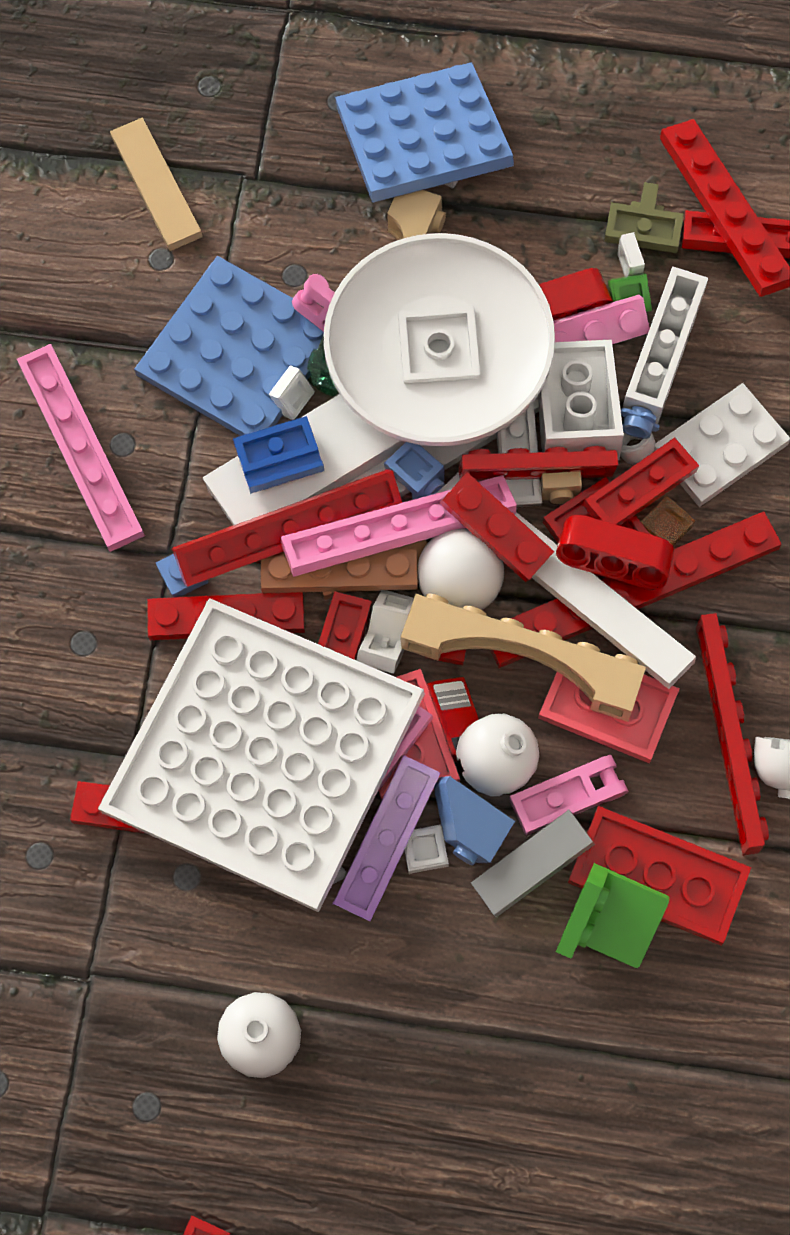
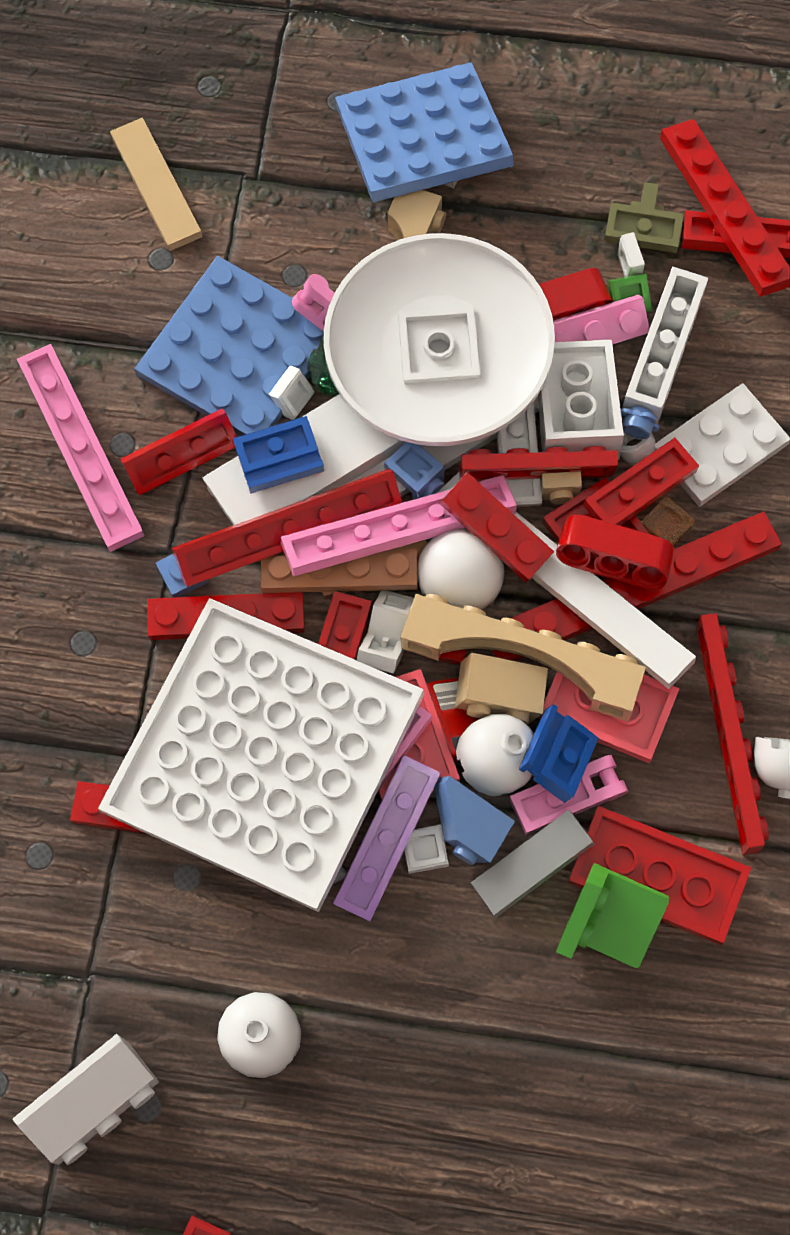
none -> white slope [13,1034,159,1165]
none -> red plate [120,409,237,495]
none -> tan brick [455,653,548,725]
none -> blue plate [519,704,599,803]

